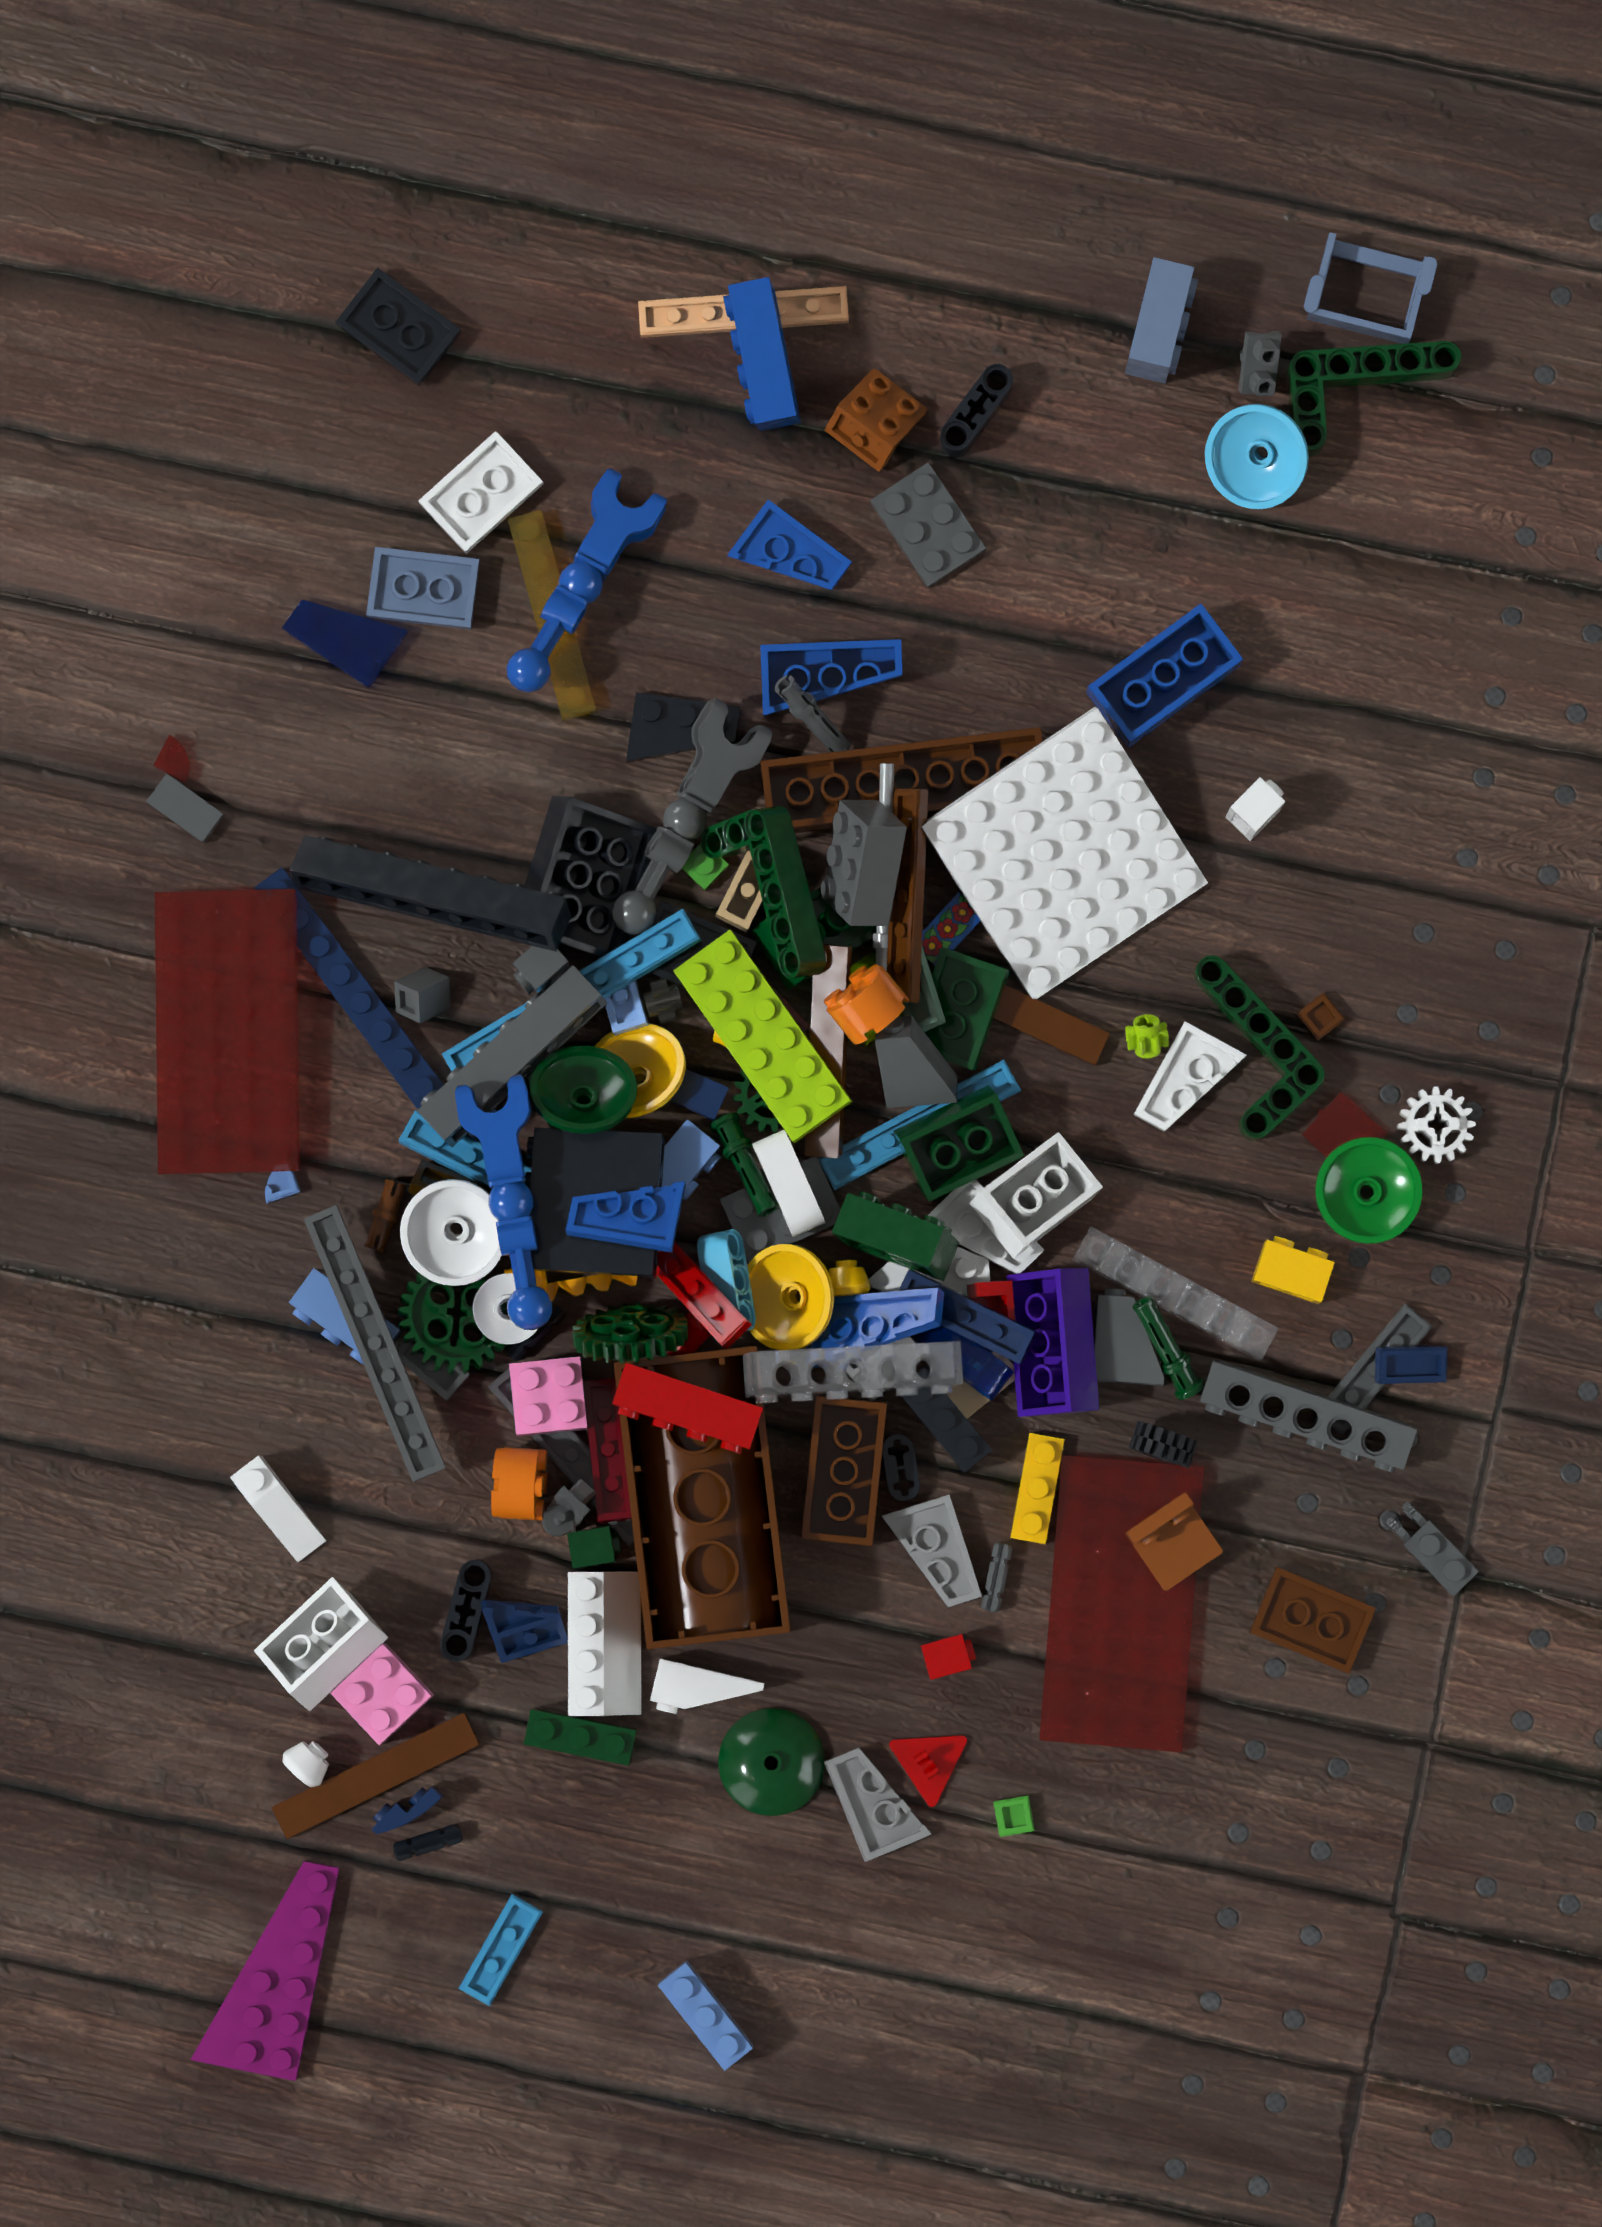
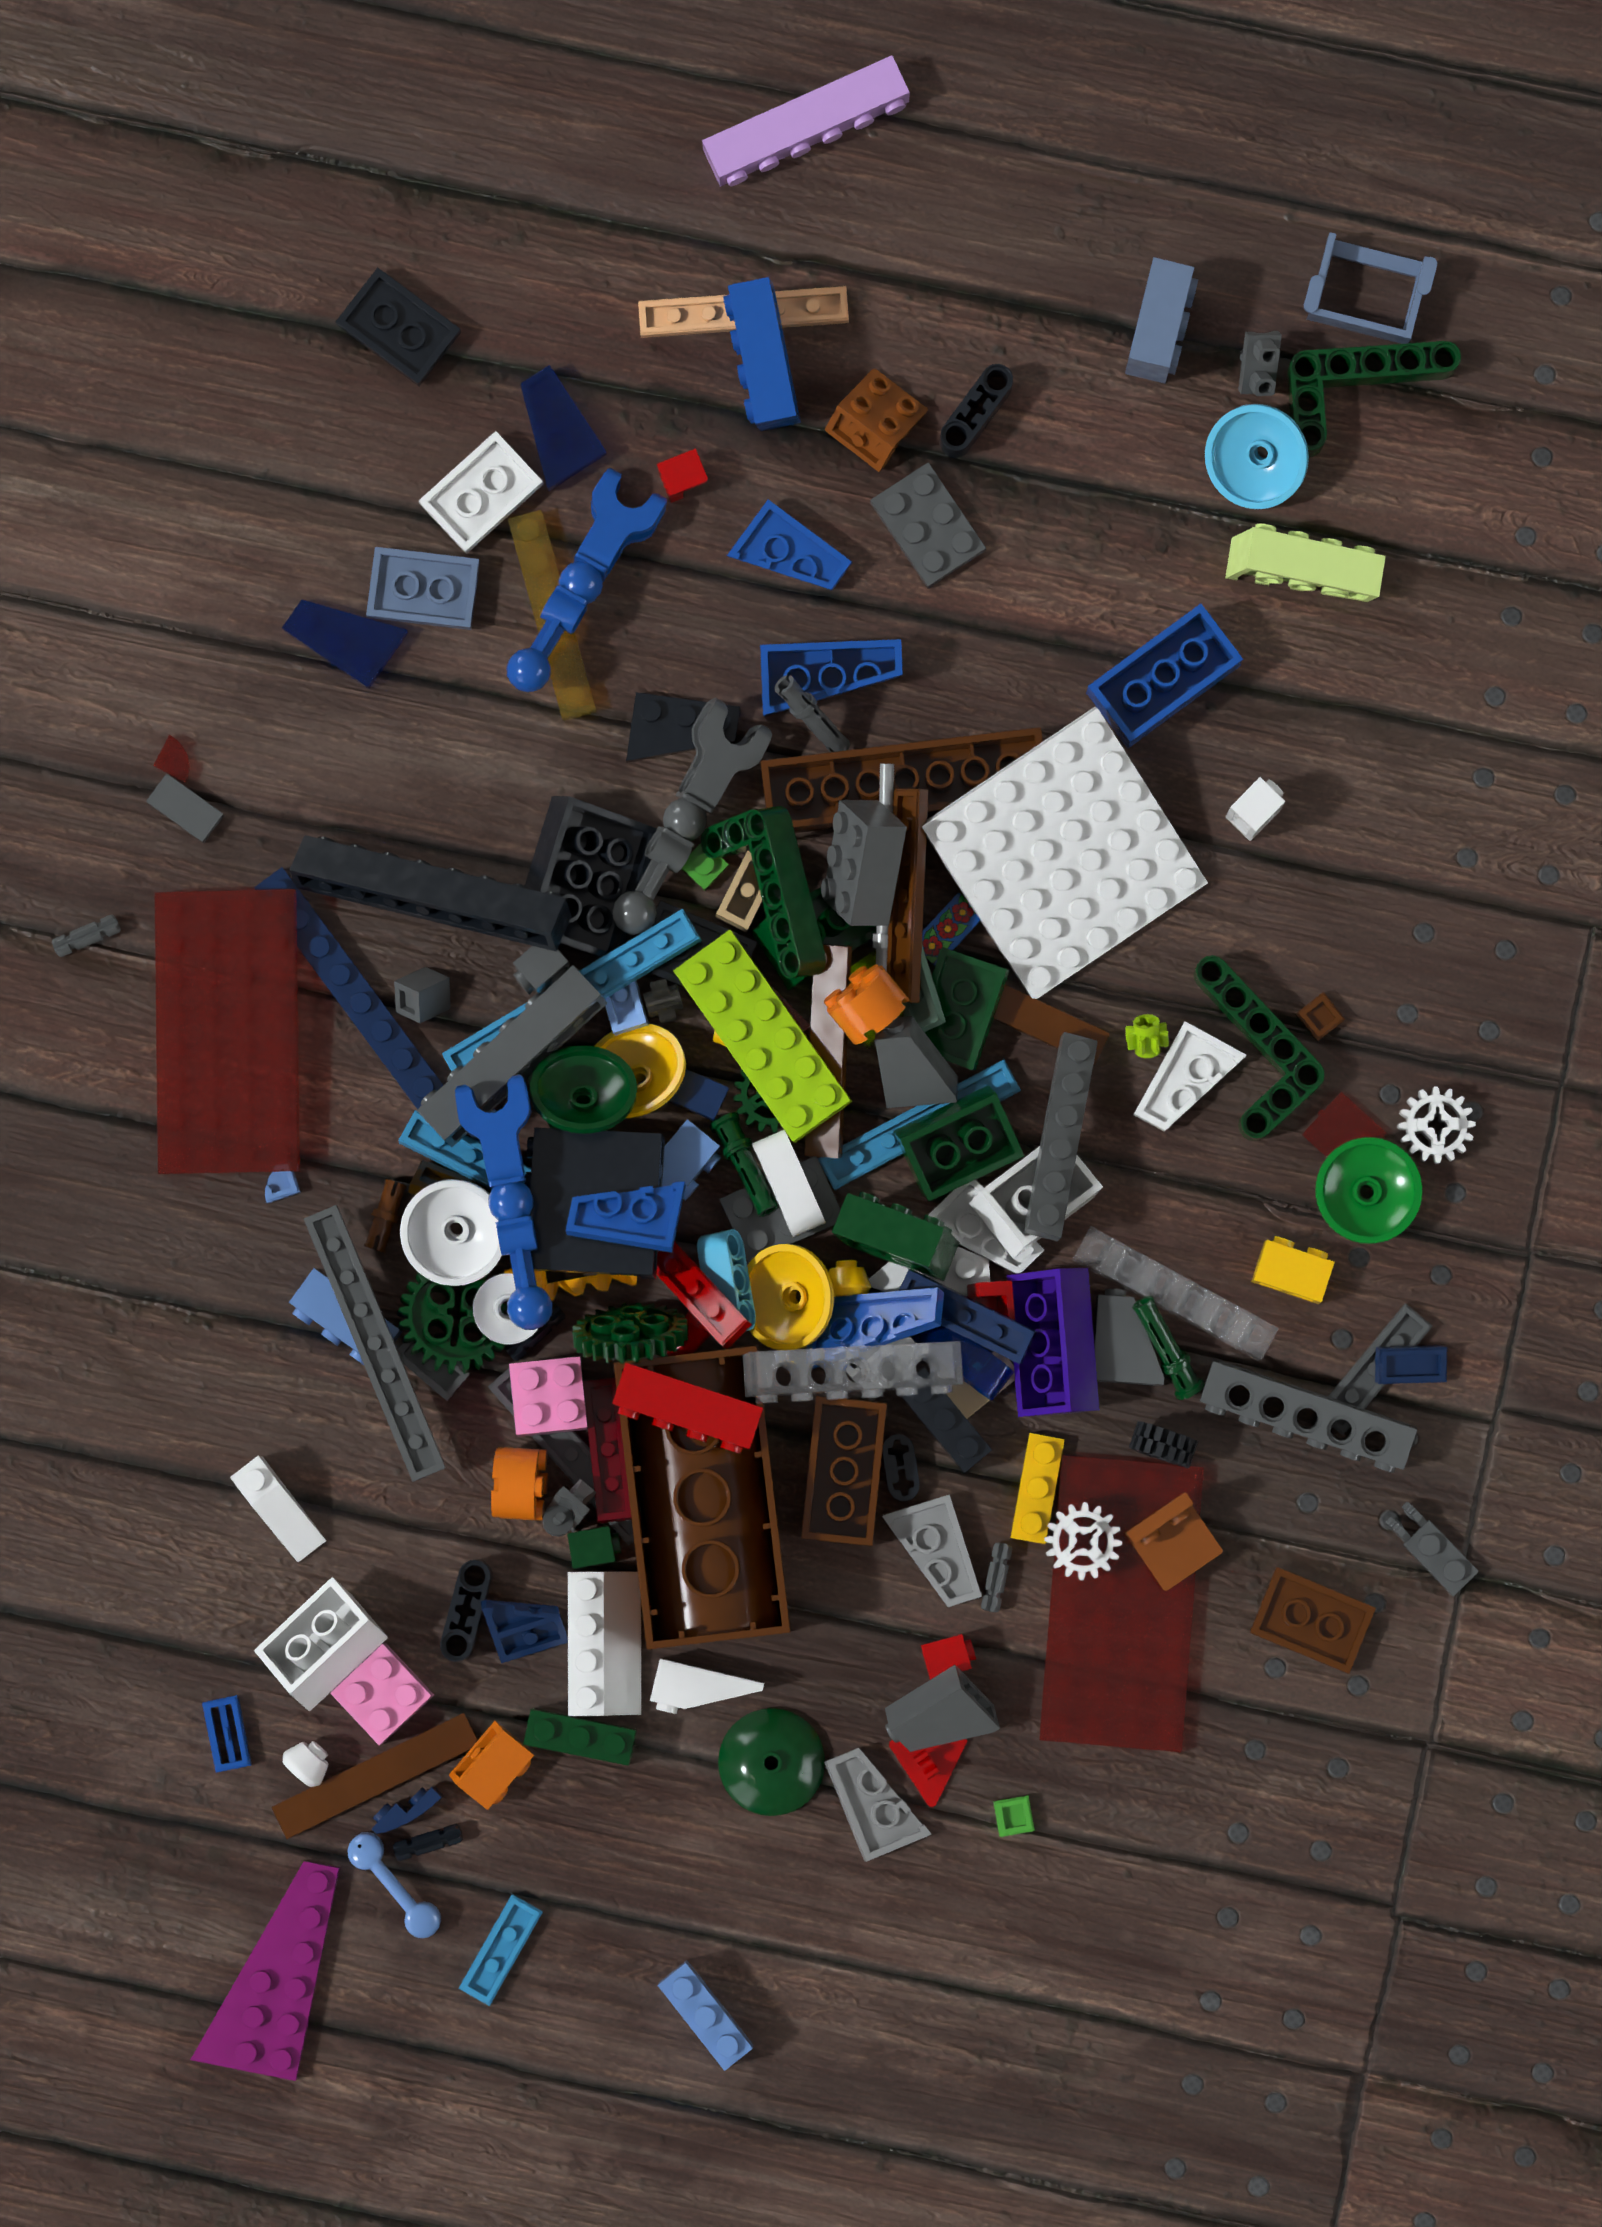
none -> dark grey axle [52,915,121,957]
none -> blue tile [202,1695,252,1773]
none -> medium blue piece [347,1832,441,1938]
none -> orange brick [449,1721,534,1810]
none -> clear blue wing [520,365,607,492]
none -> red panel [657,448,708,503]
none -> lavender brick [702,55,910,187]
none -> dark grey slope [885,1665,1000,1752]
none -> dark grey plate [1024,1032,1098,1242]
none -> white gear [1044,1502,1122,1580]
none -> yellowish green wedge [1225,524,1386,602]

